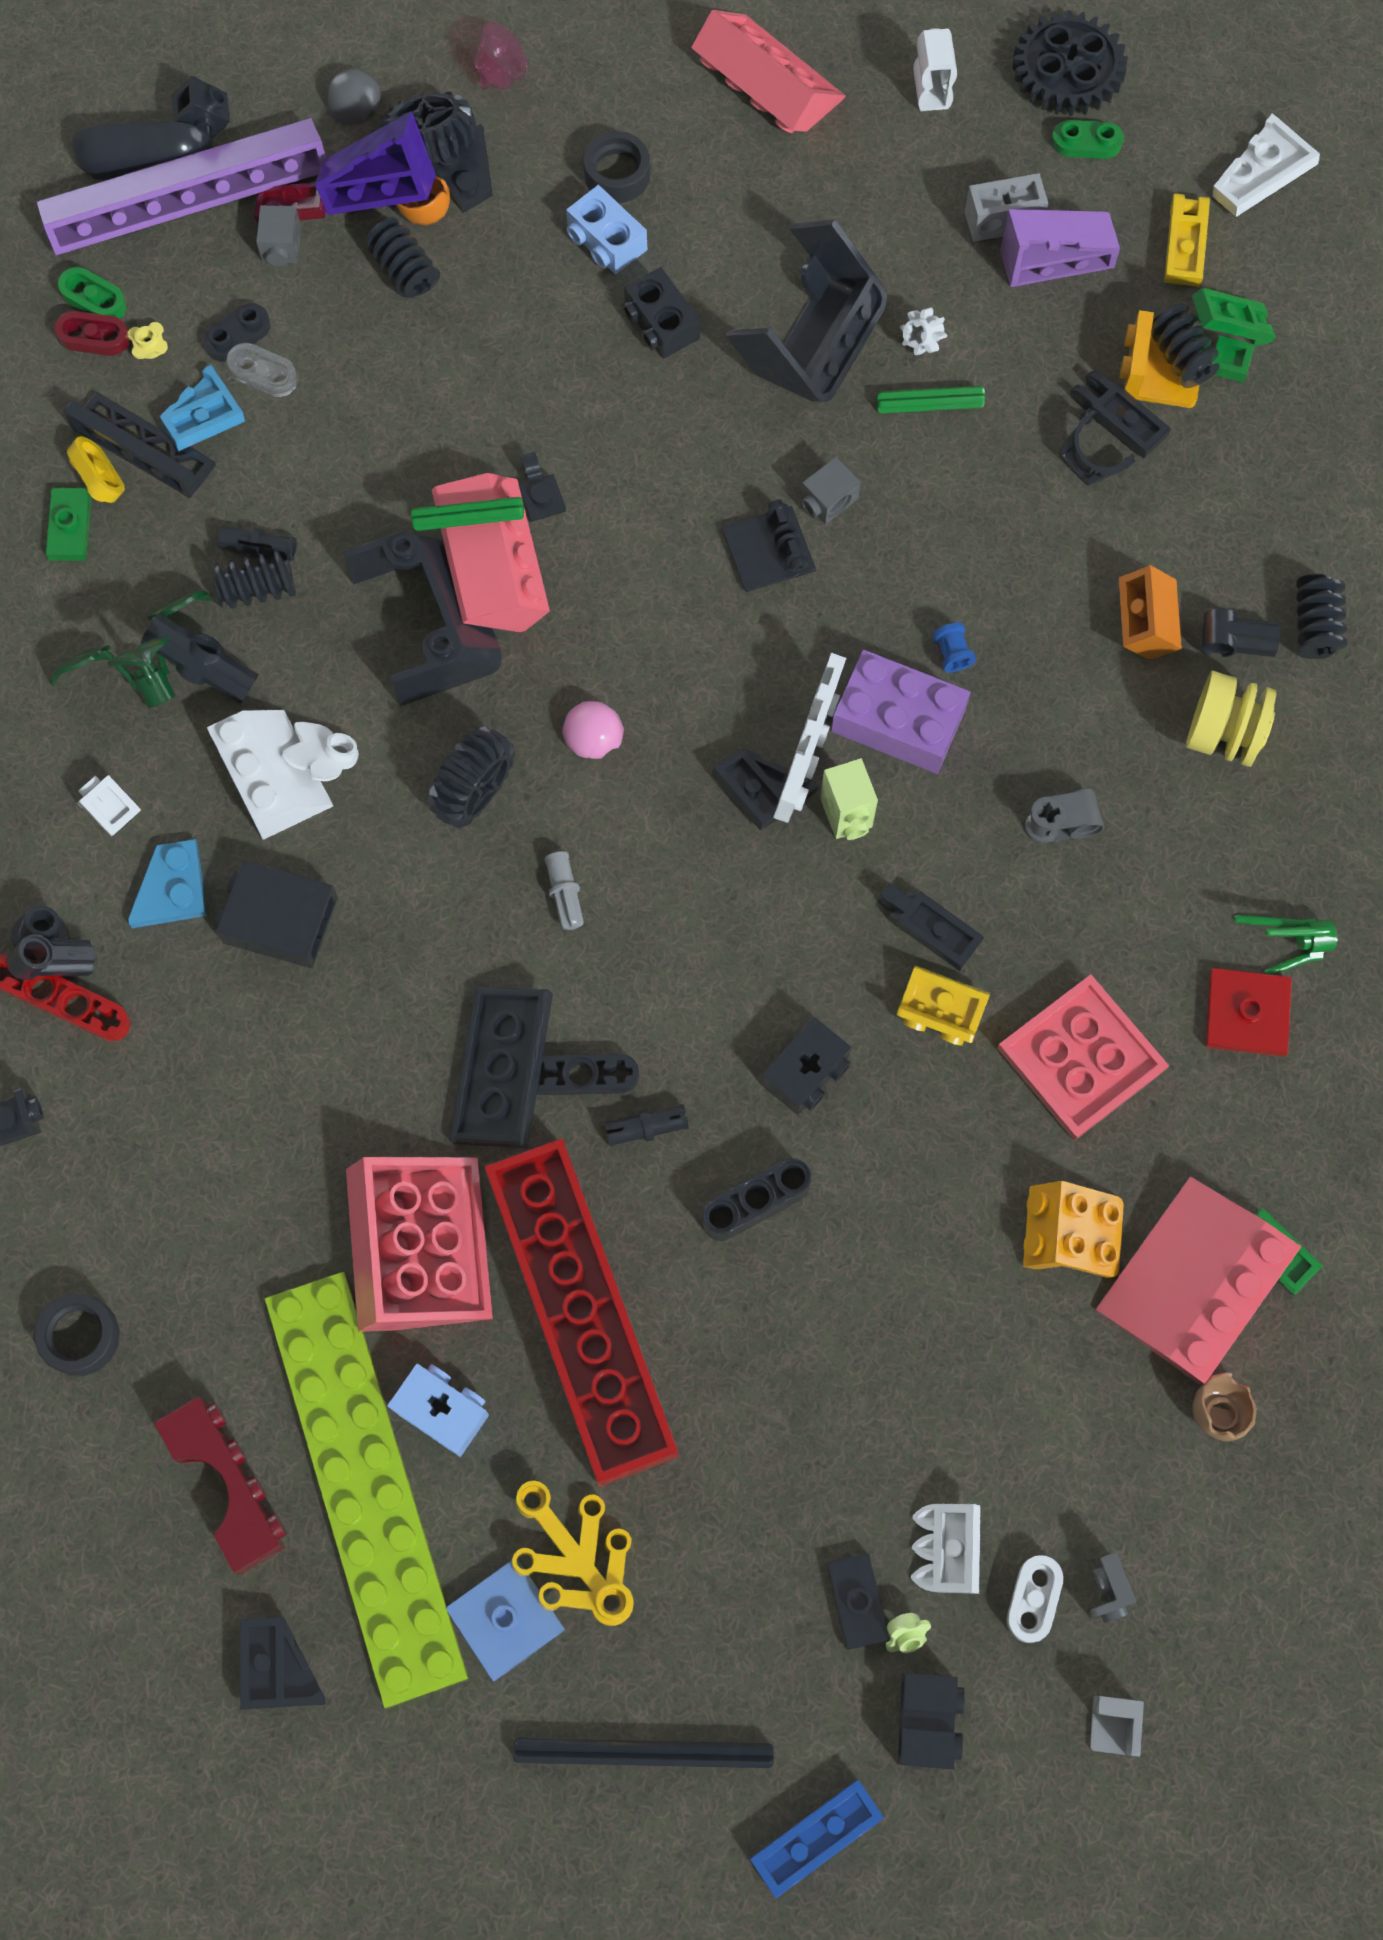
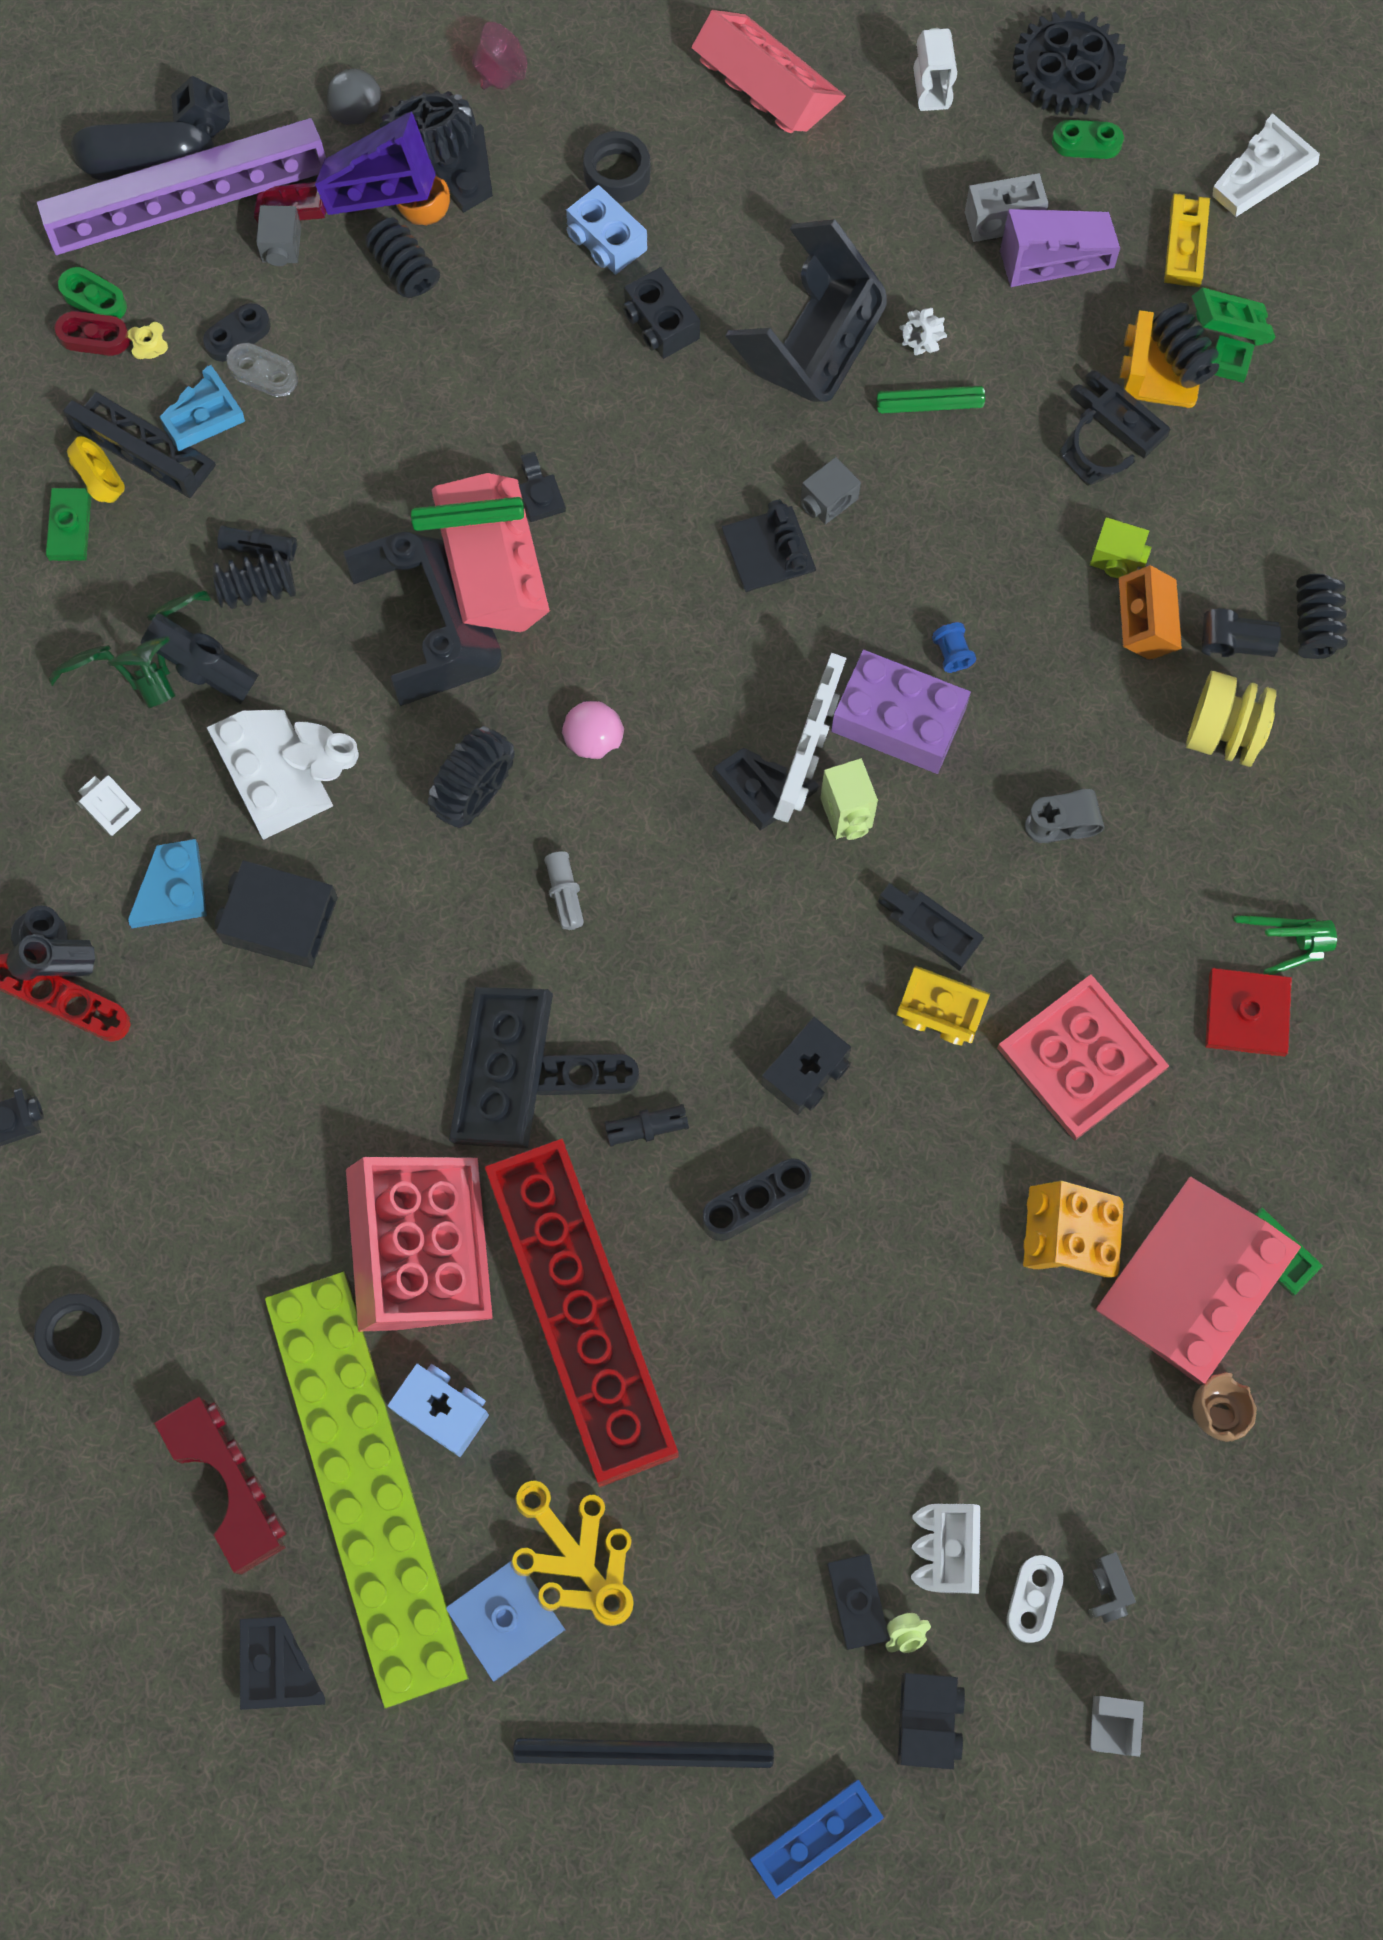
none -> lime brick [1090,517,1152,578]

